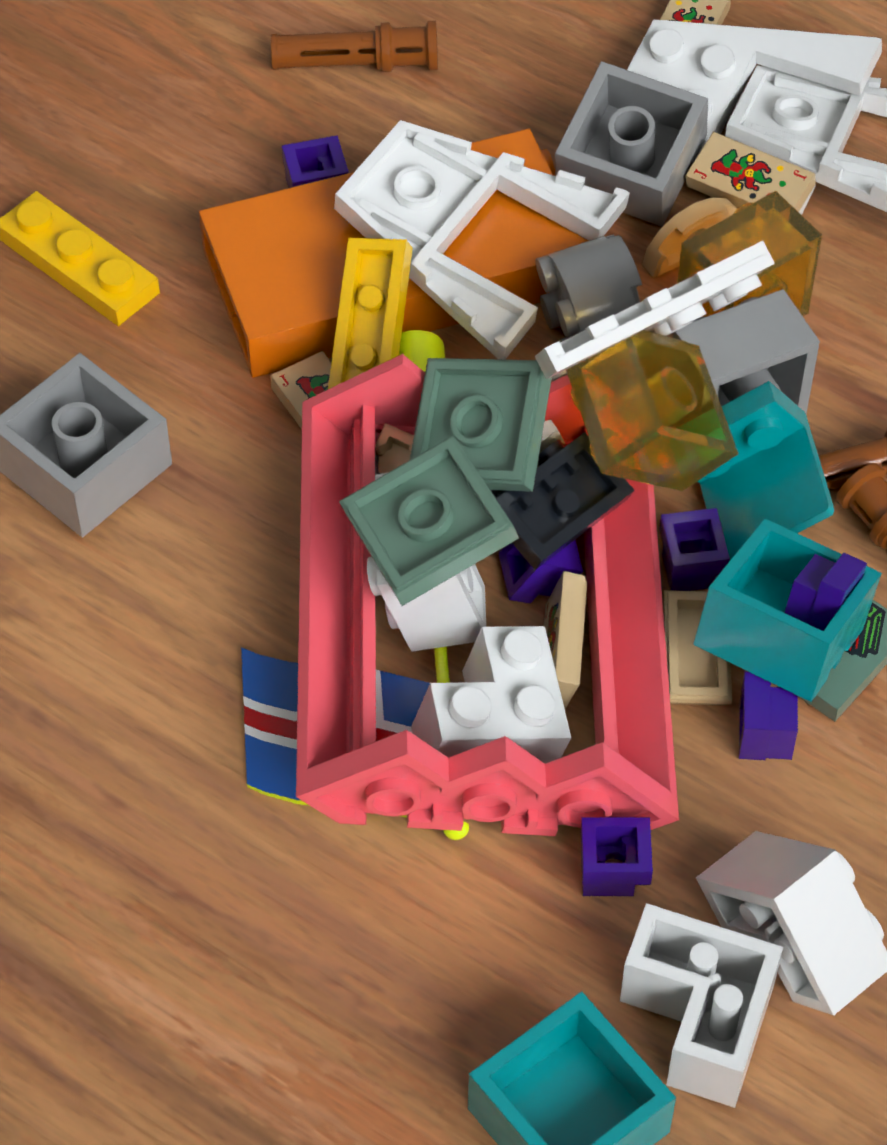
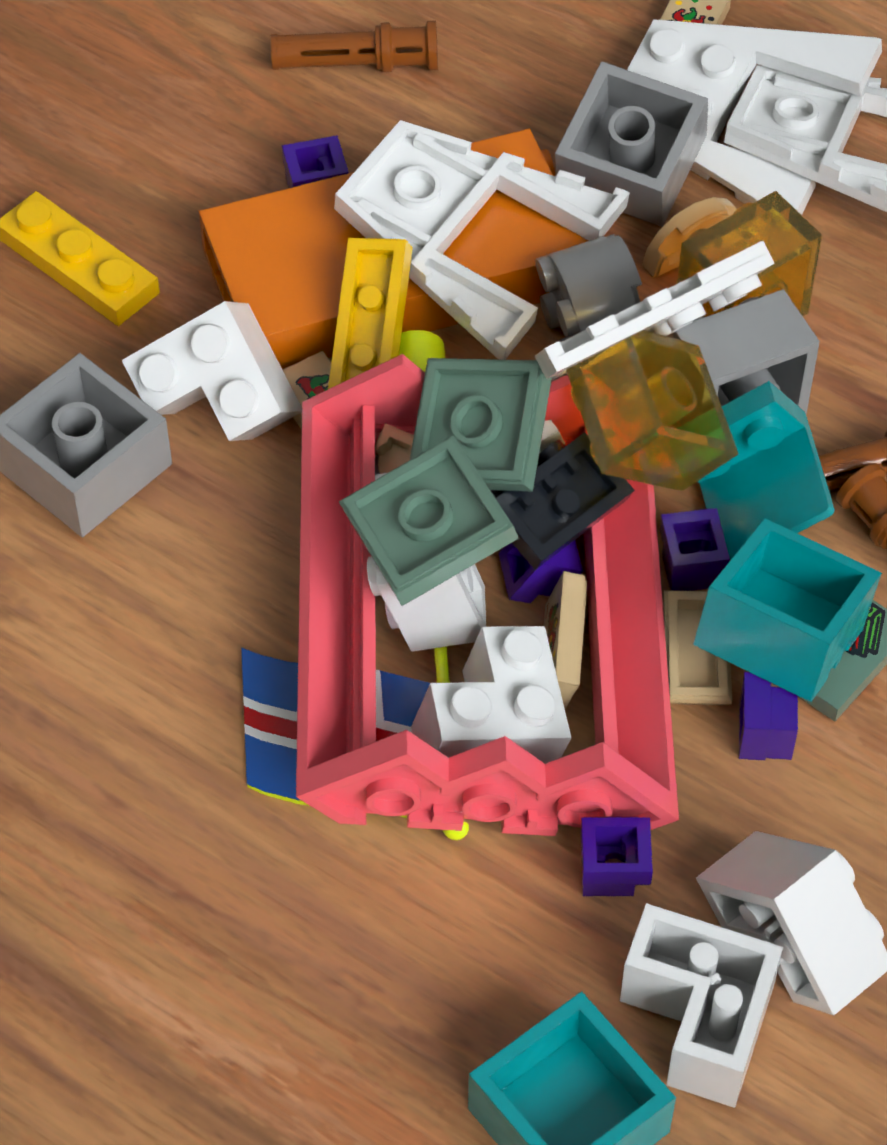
tan tile [686,132,816,229] -> none
dark purple piece [784,552,867,631] -> none
none -> white brick [122,301,302,441]

